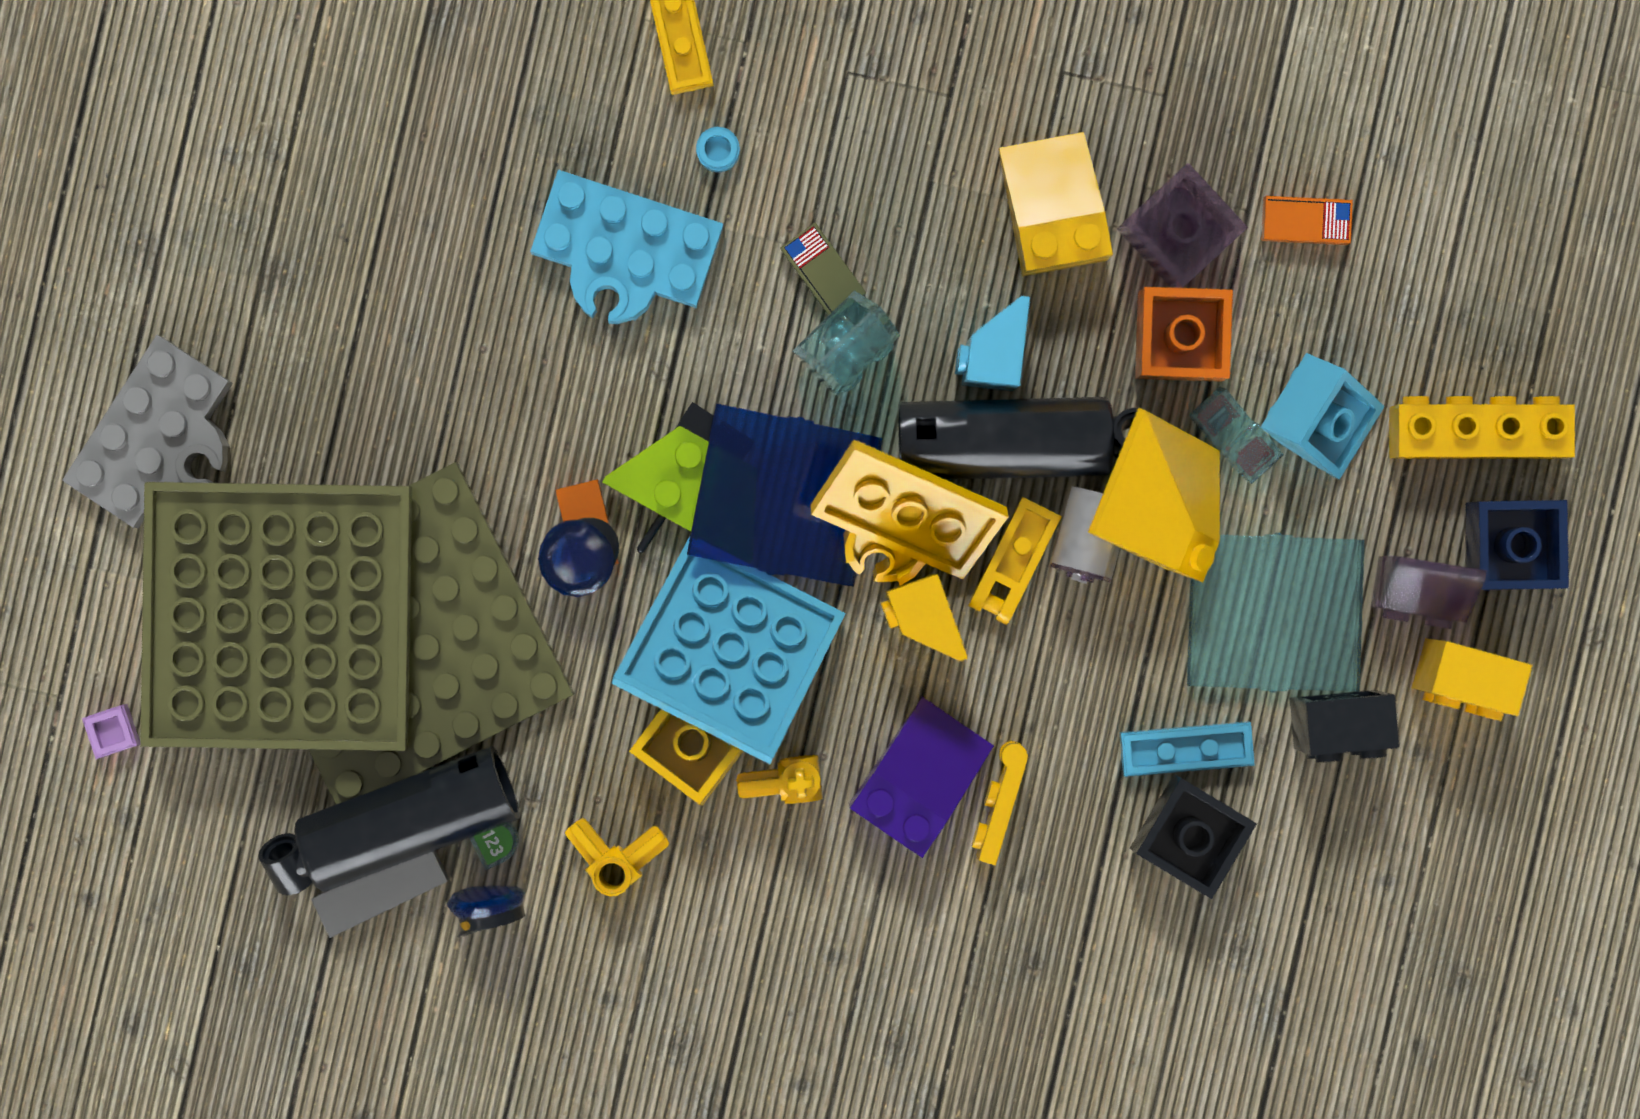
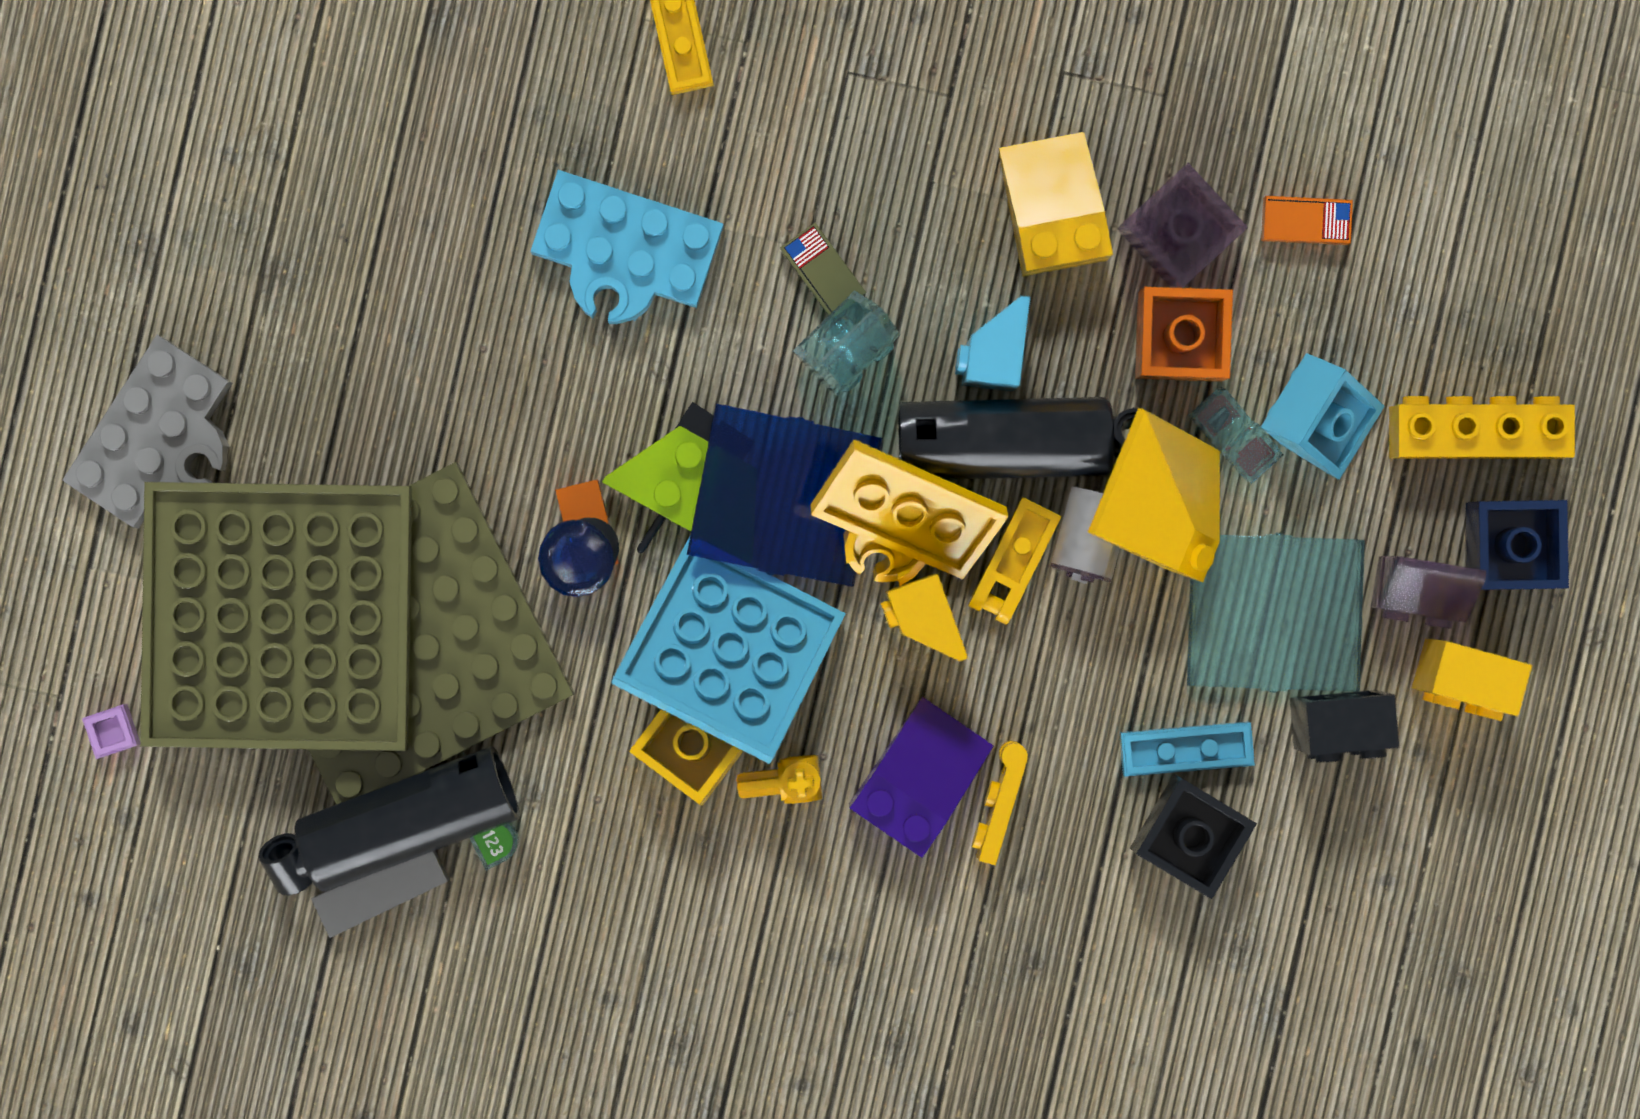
clear blue piece [447,885,525,938] -> none
yellow axle [565,818,670,897] -> none
medium azure tile [696,127,740,172] -> none

